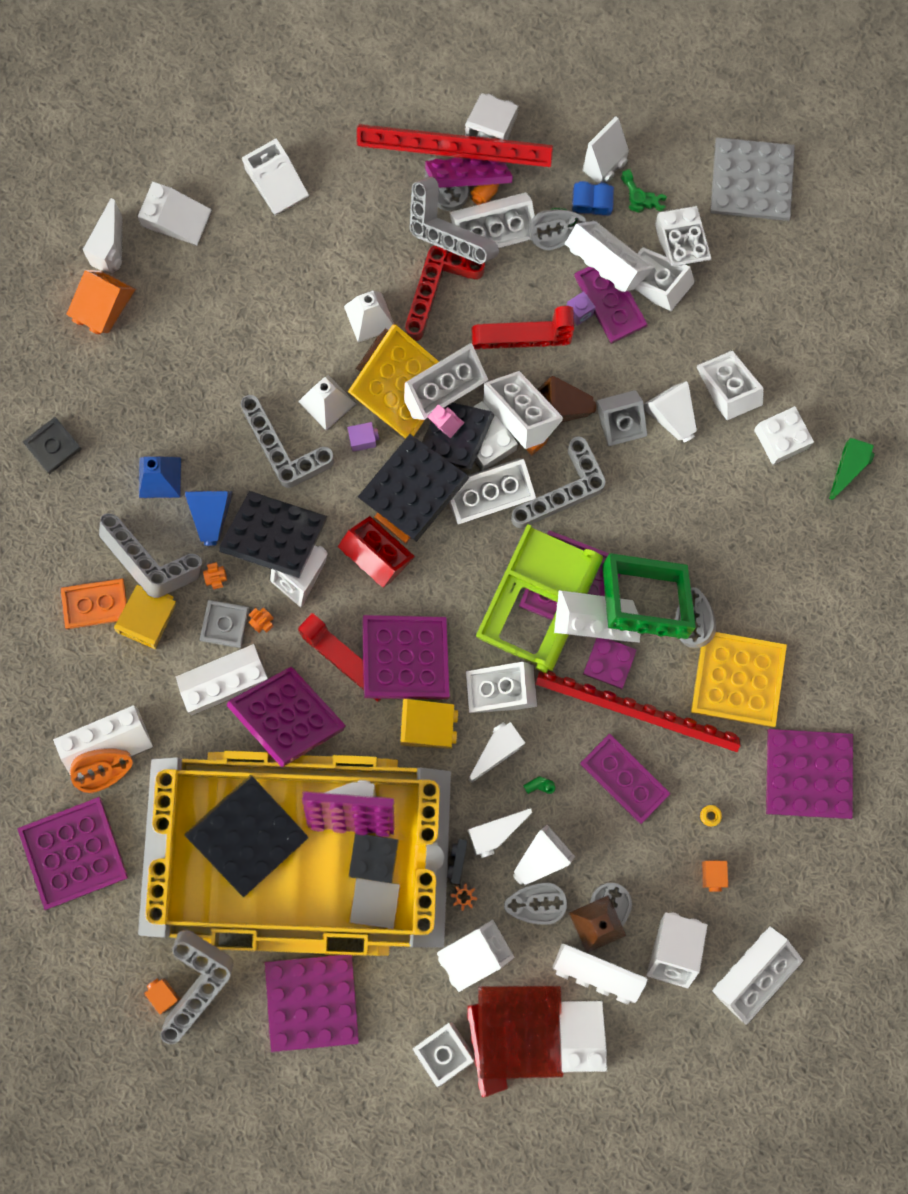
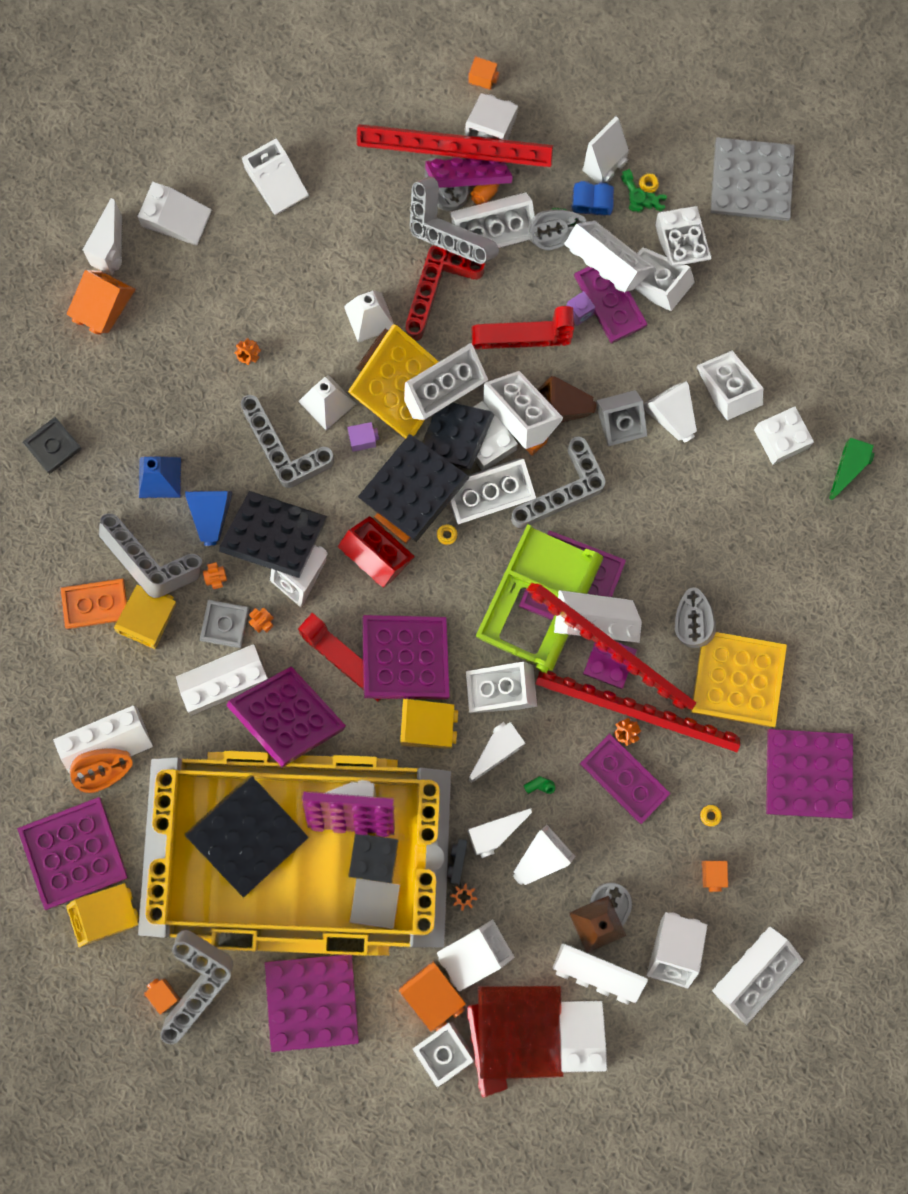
bright pink brick [428,405,464,438] -> none
light grey piece [504,883,567,924] -> none
green window [602,553,696,639] -> none
none -> yellow slope [66,883,139,947]
none -> orange gear [234,338,261,365]
none -> orange slope [399,961,466,1032]
none -> yellow plate [437,524,457,545]
none -> orange brick [468,56,500,90]
none -> red plate [527,583,697,710]
none -> orange gear [614,718,642,746]
none -> yellow plate [639,174,659,193]

